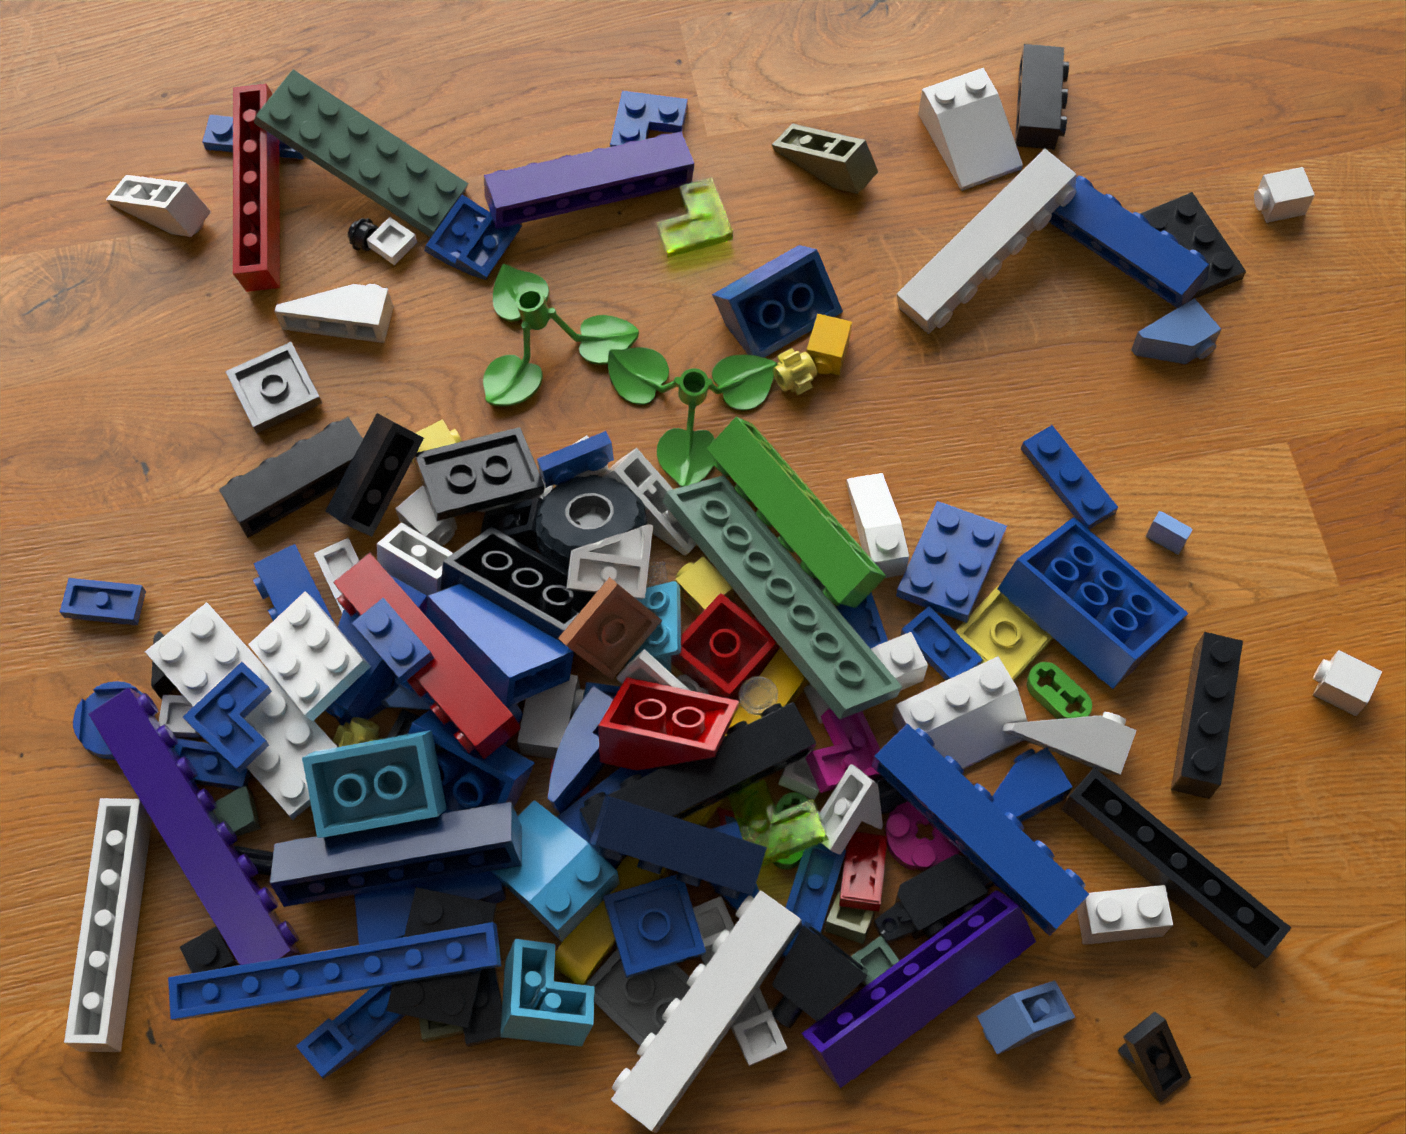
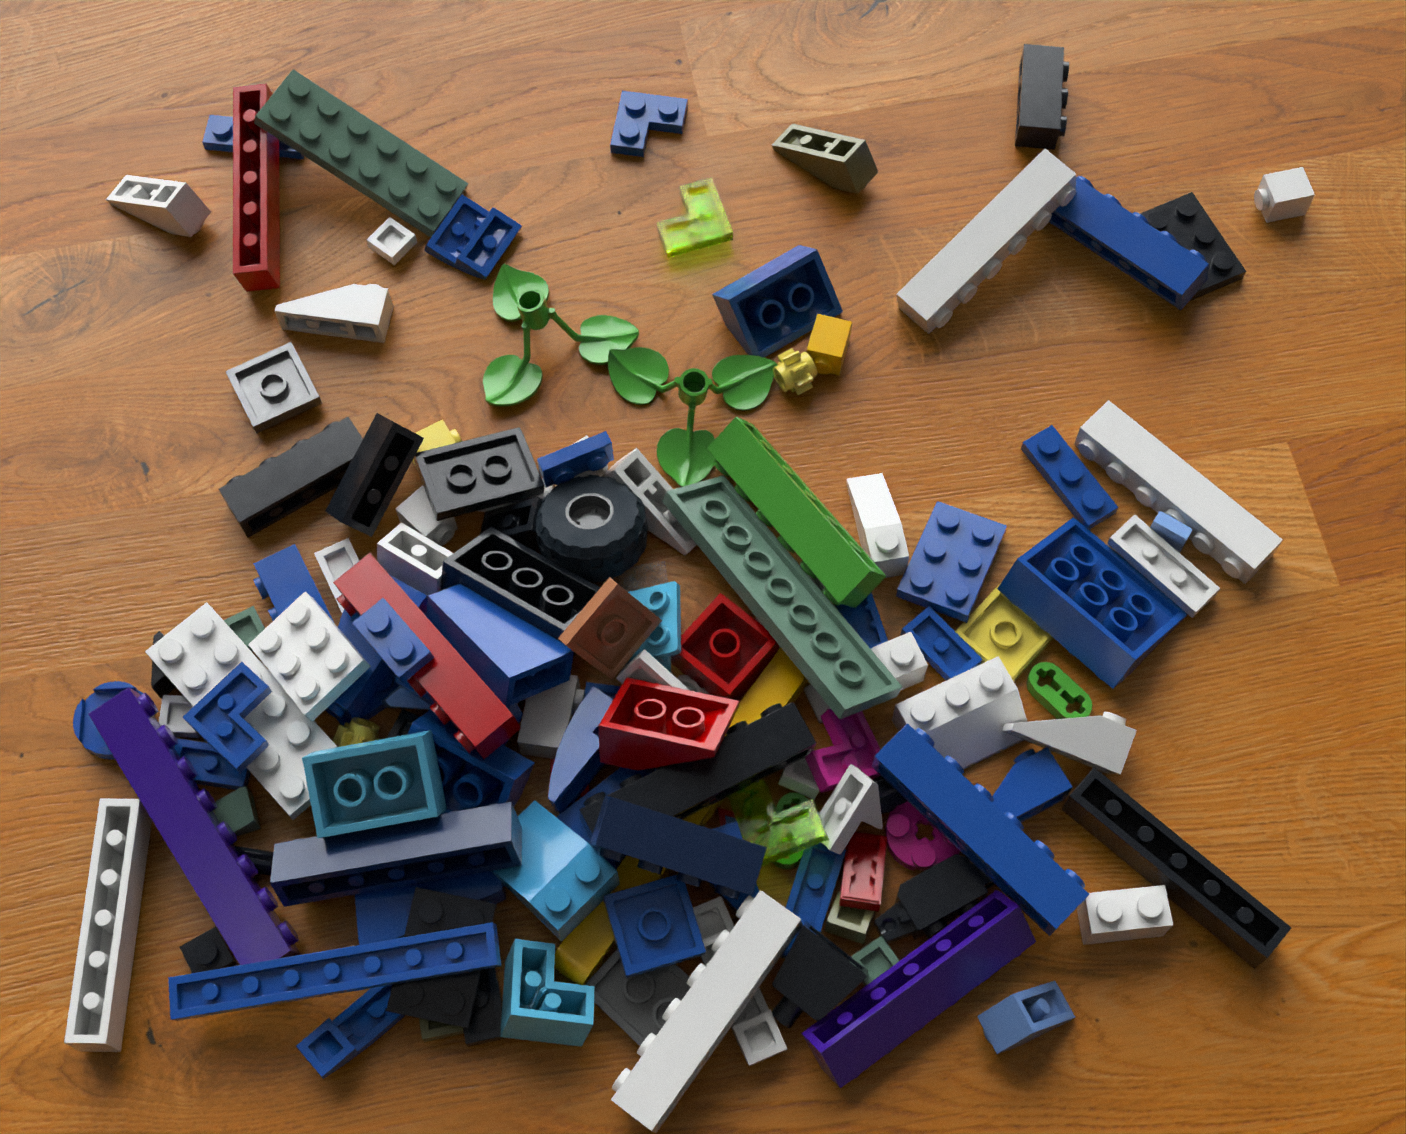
blue plate [60,578,146,625] -> none
black plate [348,218,378,251] -> none
brick [484,132,695,229] -> none
white wing [566,524,653,600] -> none
light yellow brick [675,556,734,616] -> none
clear plate [739,676,778,715] -> none
white slope [918,68,1023,191] -> none
black slope [1118,1012,1192,1102] -> none
medium blue slope [1131,298,1221,364] -> none
black brick [1171,632,1243,799] -> none
white brick [1313,650,1382,716] -> none
none -> sand green plate [223,606,265,652]
none -> white brick [1074,400,1283,584]
none -> white plate [1107,514,1220,618]

